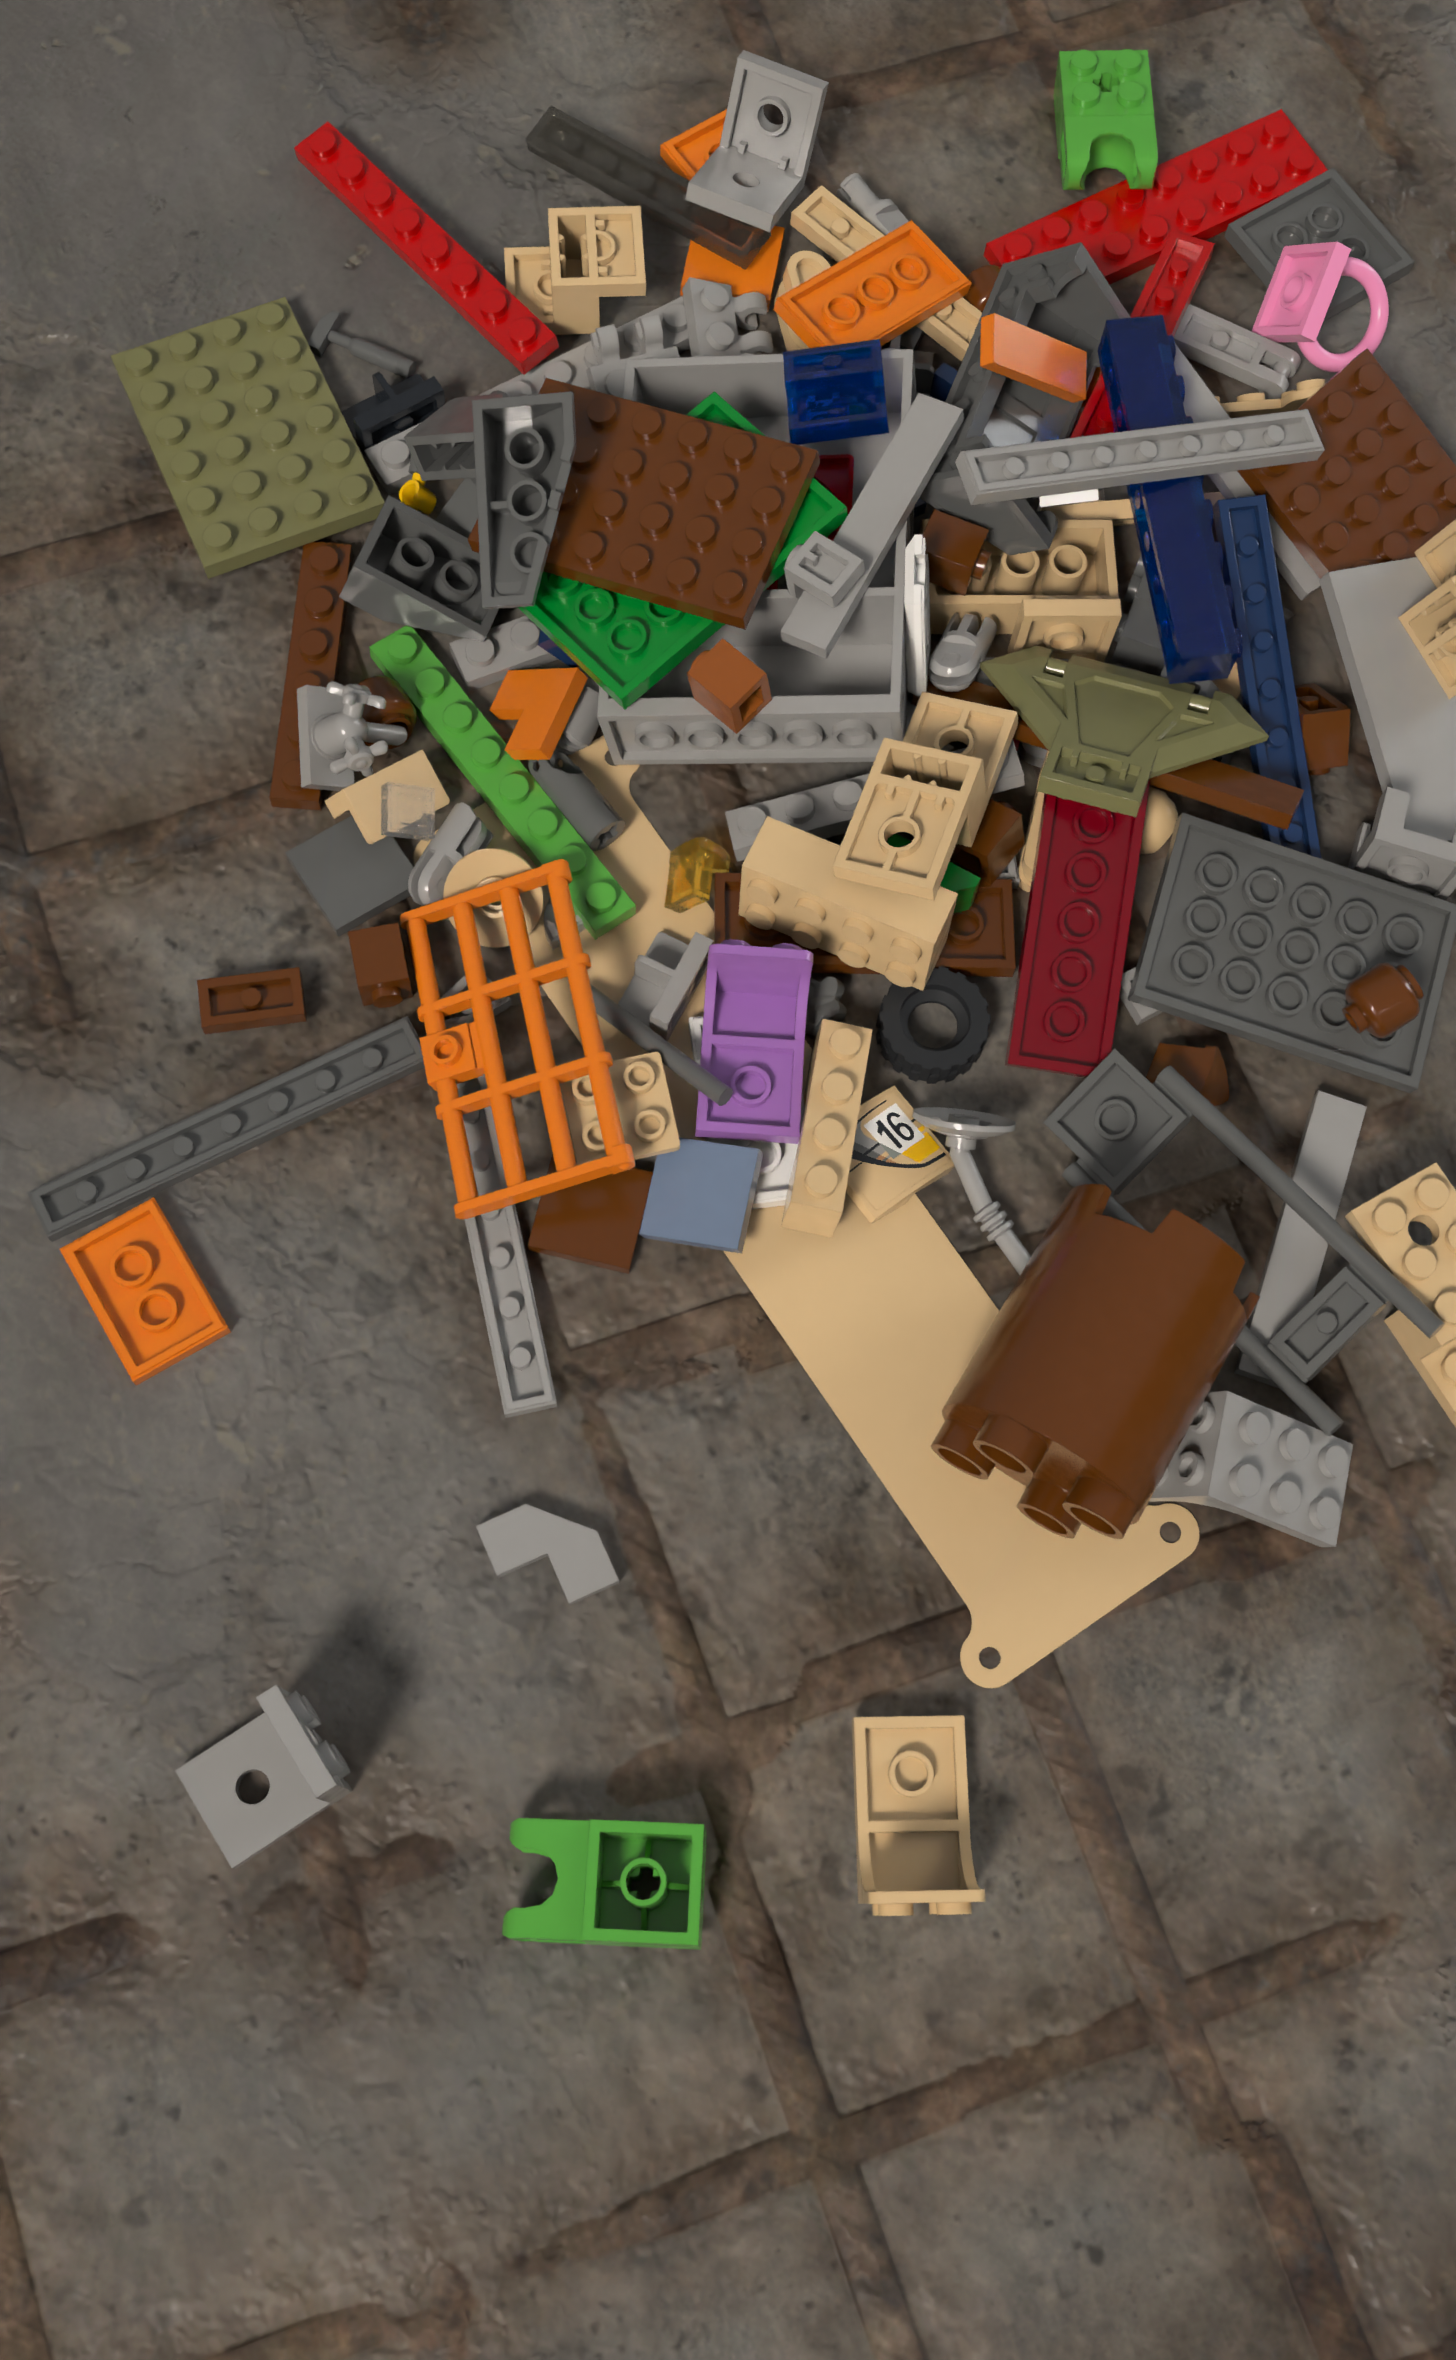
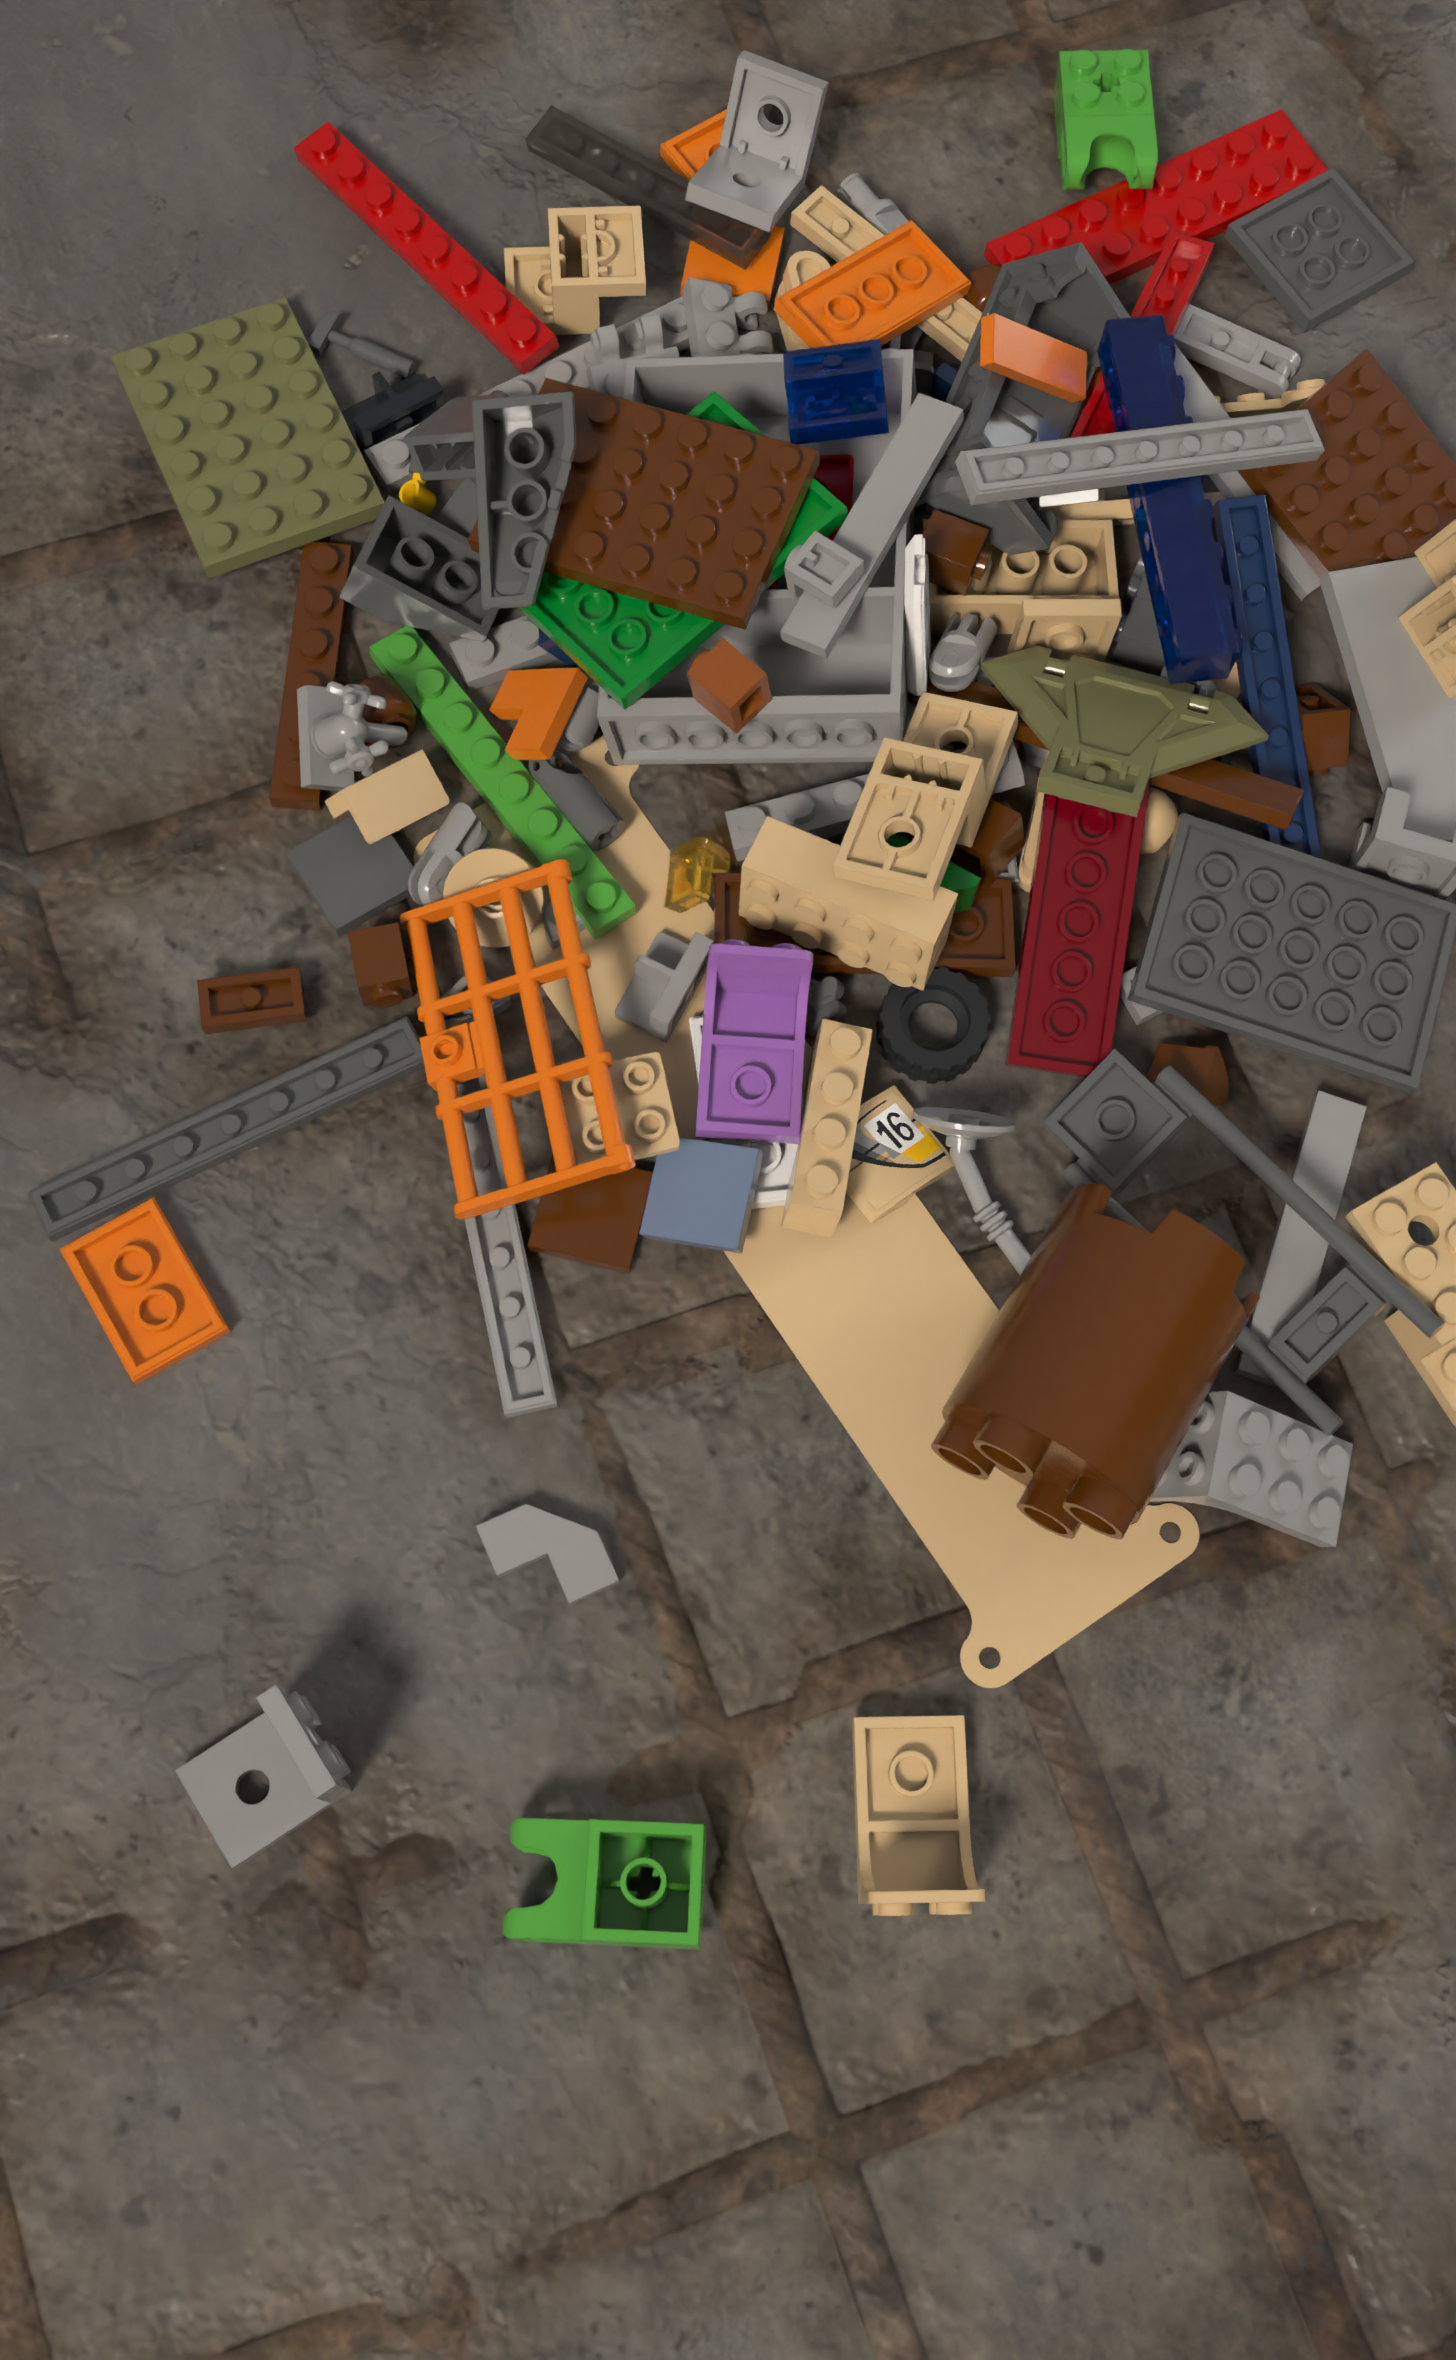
clear tile [381,782,435,841] -> none
dark grey bar [590,984,733,1106] -> none
bright pink tile [1252,242,1389,373] -> none
reddish brown head [1342,963,1424,1038] -> none

